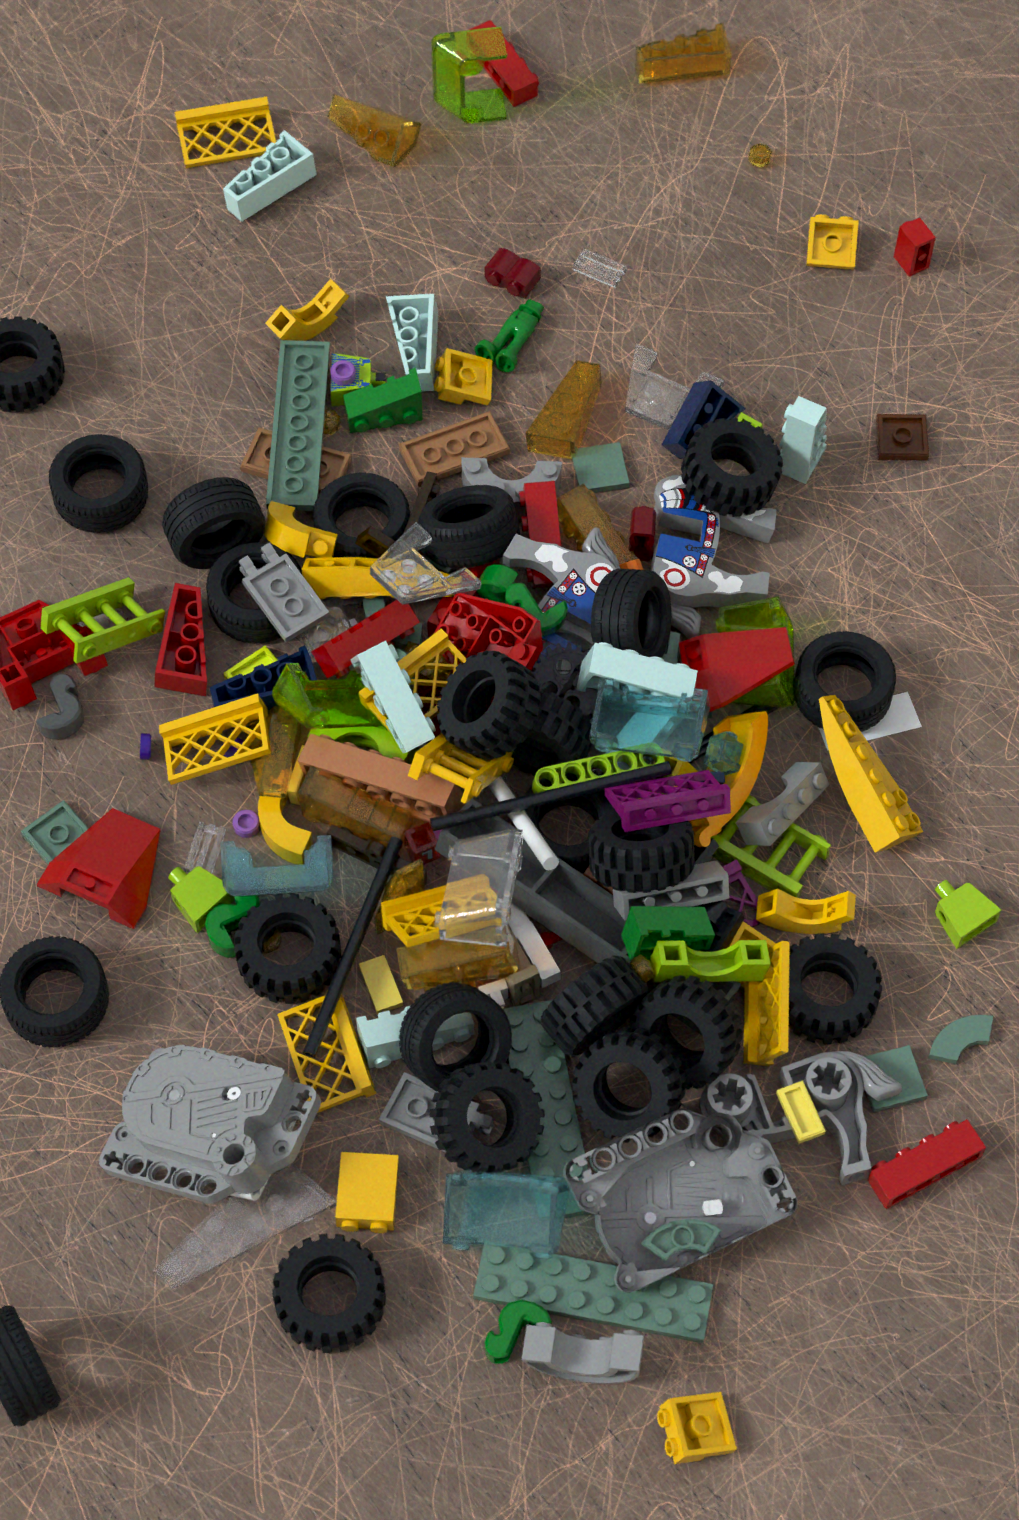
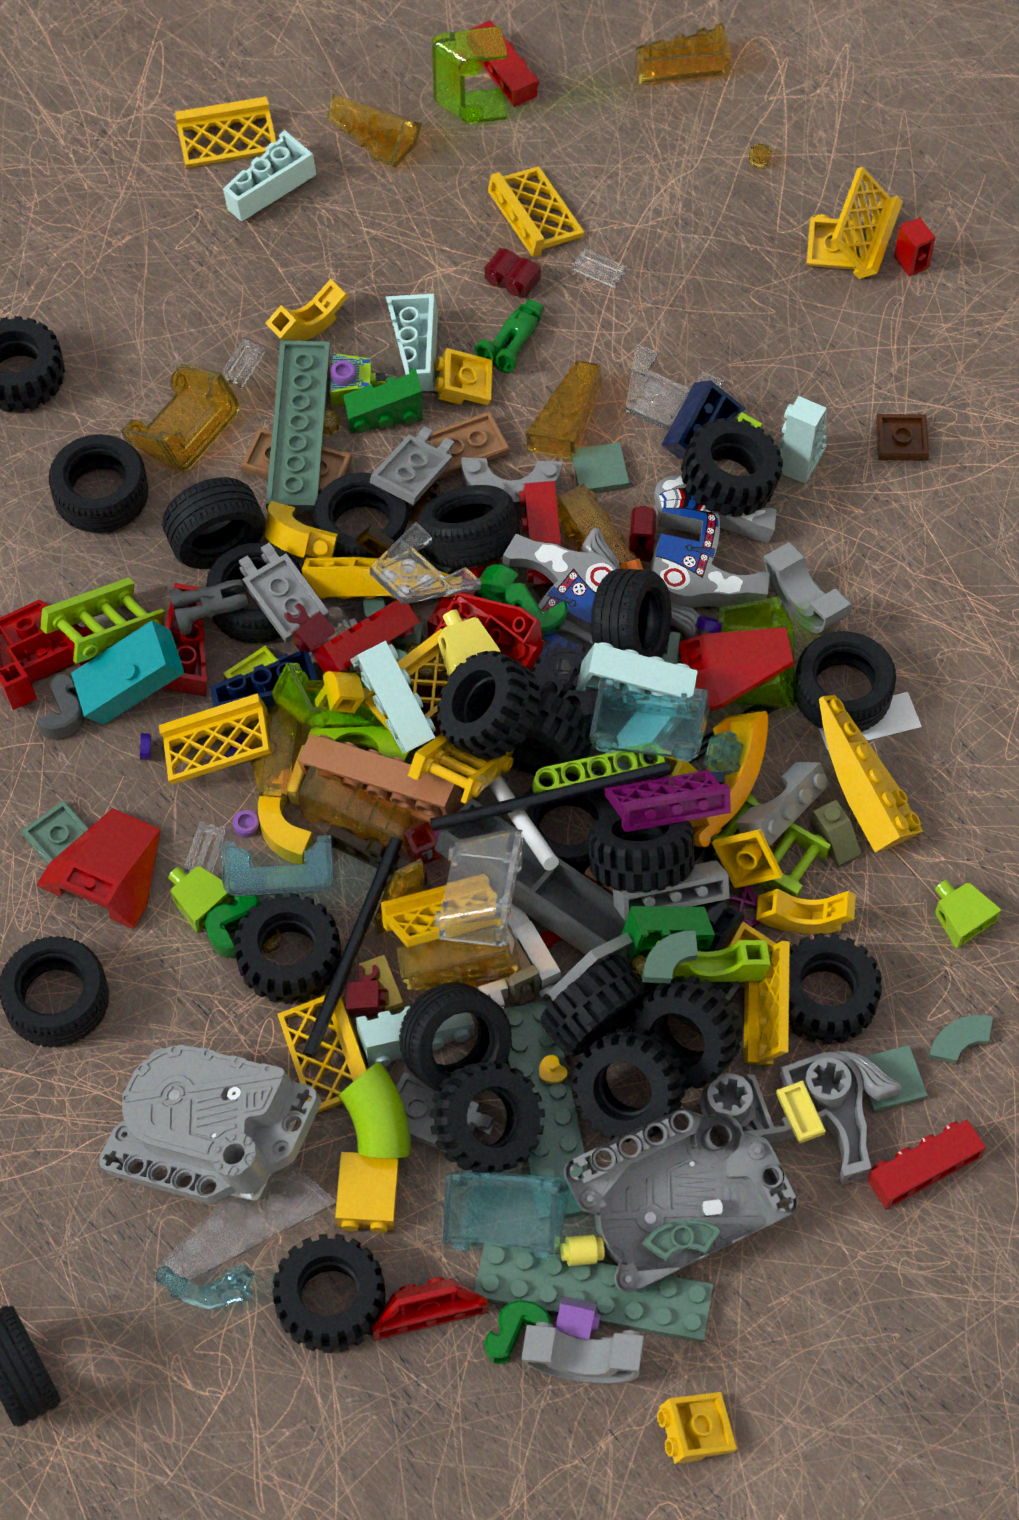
none -> teal brick [71,621,185,725]
none -> clear yellow windscreen [121,364,239,472]
none -> clear light blue piece [155,1265,255,1310]
none -> dark grey piece [169,580,249,636]
none -> clear tile [220,339,265,389]
none -> dark red brick [284,603,336,653]
none -> yellow brick [315,671,365,713]
none -> lime brick [338,1061,411,1159]
none -> dark red brick [345,964,389,1017]
none -> light grey tile [370,426,455,505]
none -> red wedge [372,1277,488,1341]
none -> light yellow torso [438,609,500,676]
none -> yellow fence [488,166,584,257]
none -> light grey tile [538,933,633,1001]
none -> yellow piece [539,1055,567,1084]
none -> medium lavender brick [555,1297,601,1340]
none -> light yellow brick [560,1234,604,1266]
none -> sand green tile [642,931,698,983]
none -> dark purple tile [695,616,723,633]
none -> yellow slope [712,829,783,888]
none -> light grey brick [764,542,852,633]
none -> olive slope [810,800,862,868]
none -> yellow fence [831,167,903,279]

